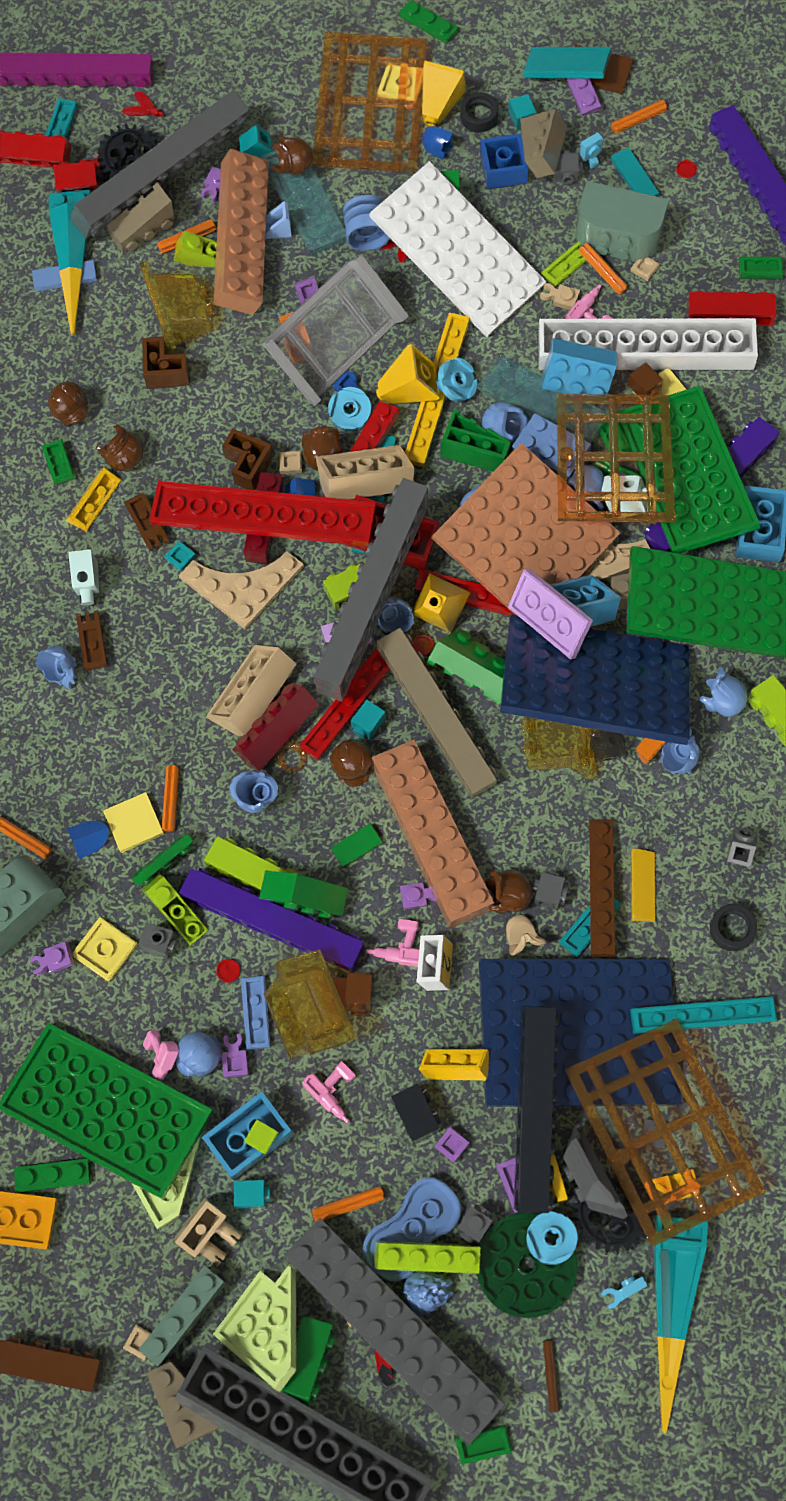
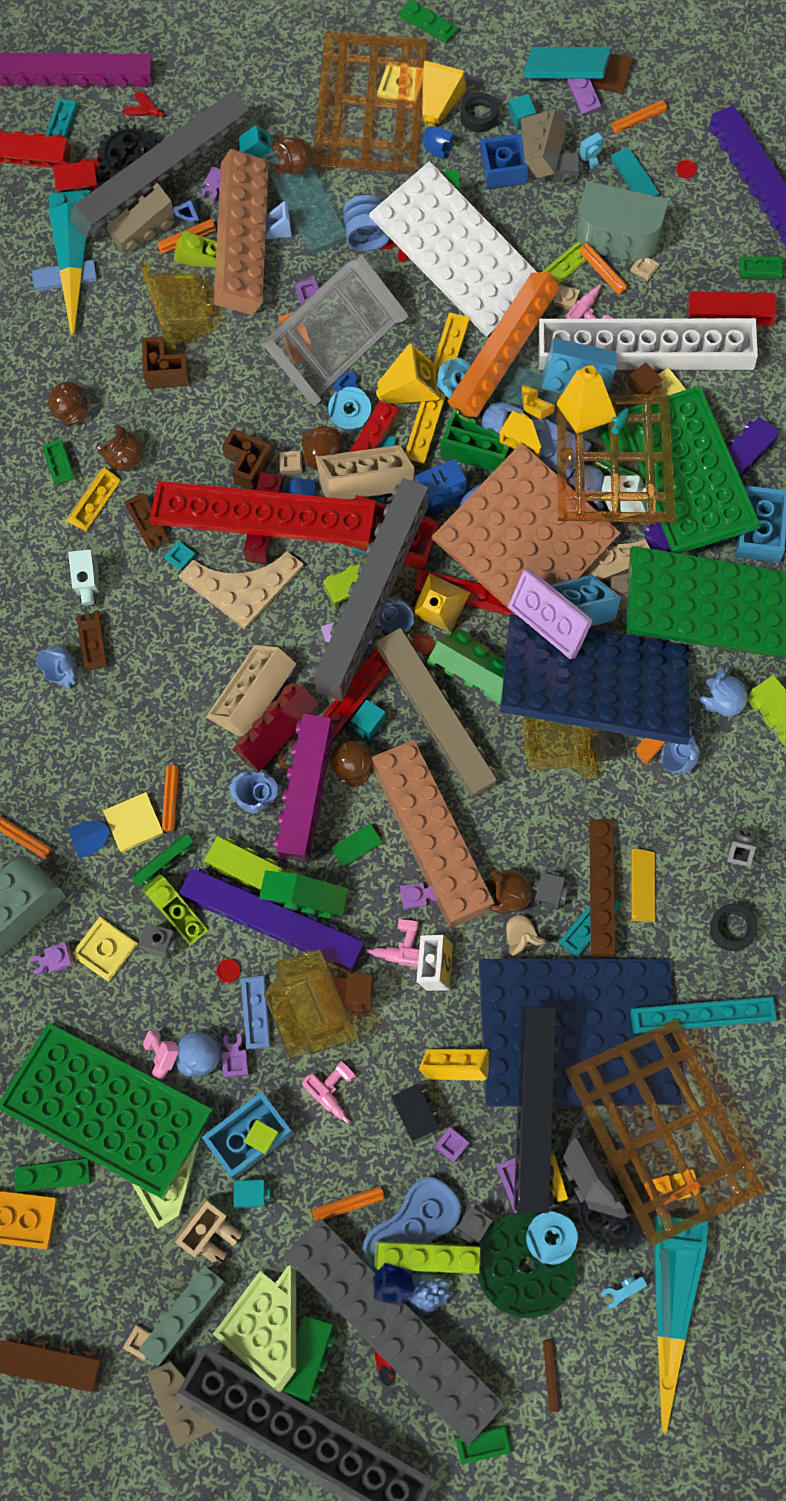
none -> blue brick [173,197,201,222]
none -> magenta brick [274,714,335,863]
none -> clear blue brick [373,1263,415,1306]
none -> blue brick [415,459,466,517]
none -> orange brick [447,272,560,417]
none -> yellow slope [499,411,541,459]
none -> yellow slope [521,385,555,419]
none -> yellow slope [557,365,616,433]
none -> teal helmet [611,408,629,434]

